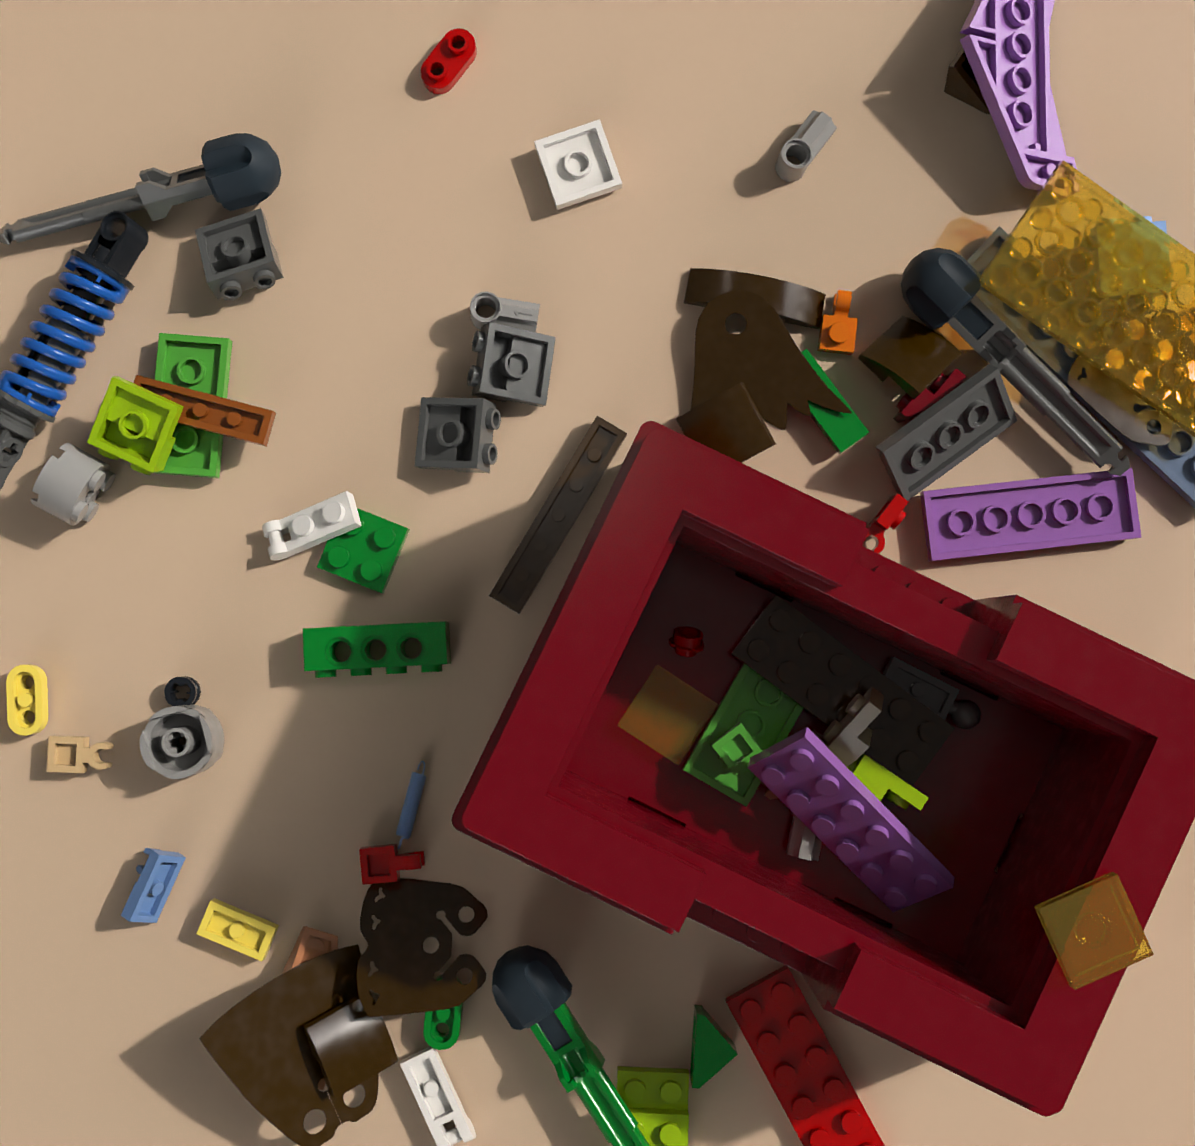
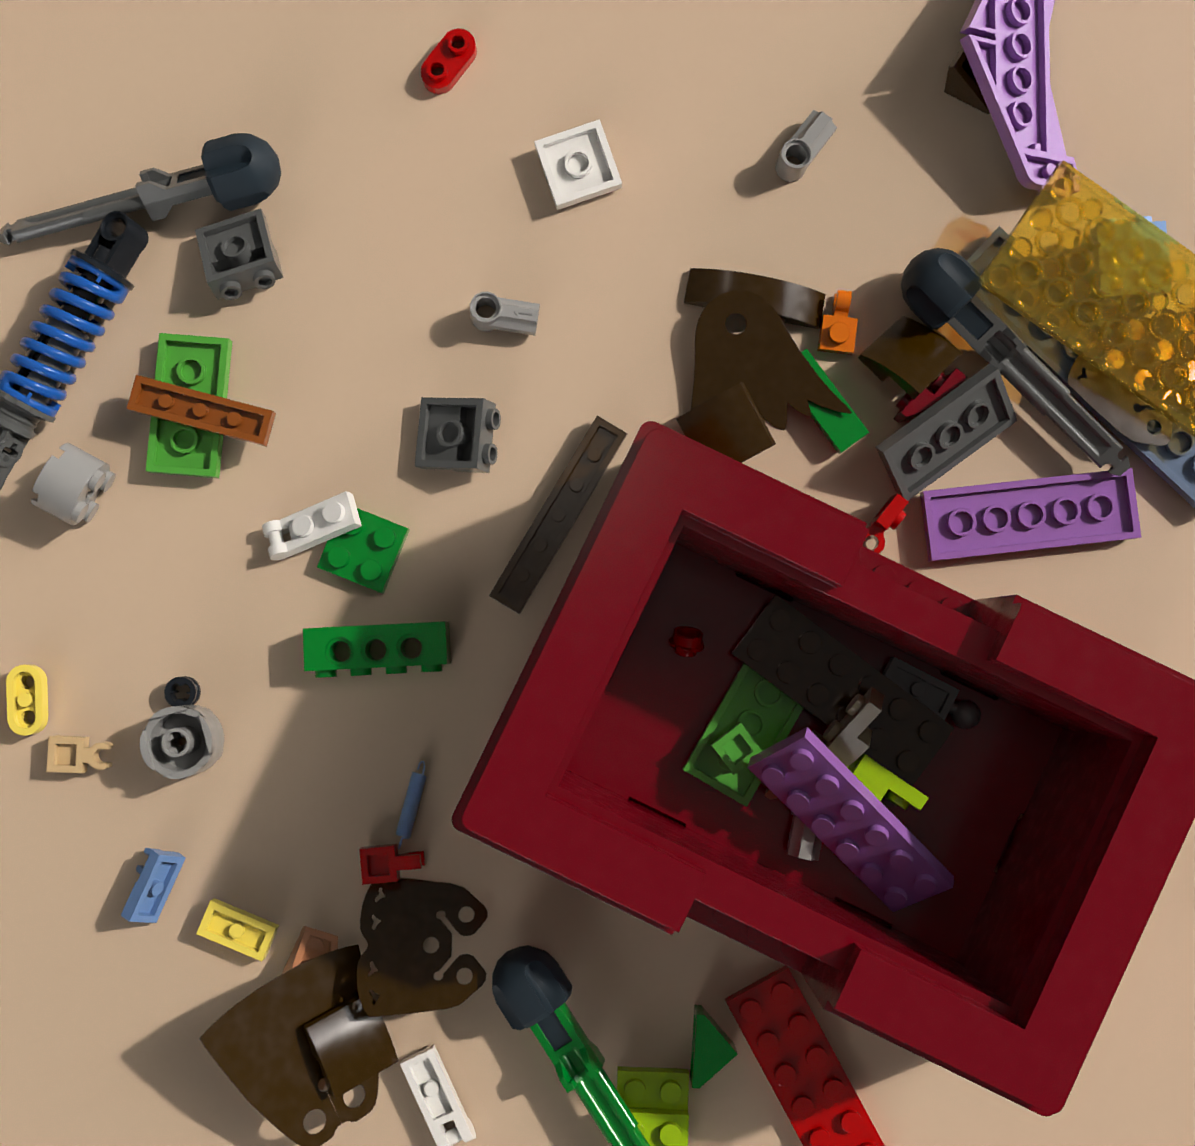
lime plate [87,376,184,475] -> none
green plate [423,974,463,1050] -> none
dark grey plate [467,322,556,407] -> none
clear yellow tile [617,664,718,766] -> none
clear yellow tile [1034,872,1154,990] -> none

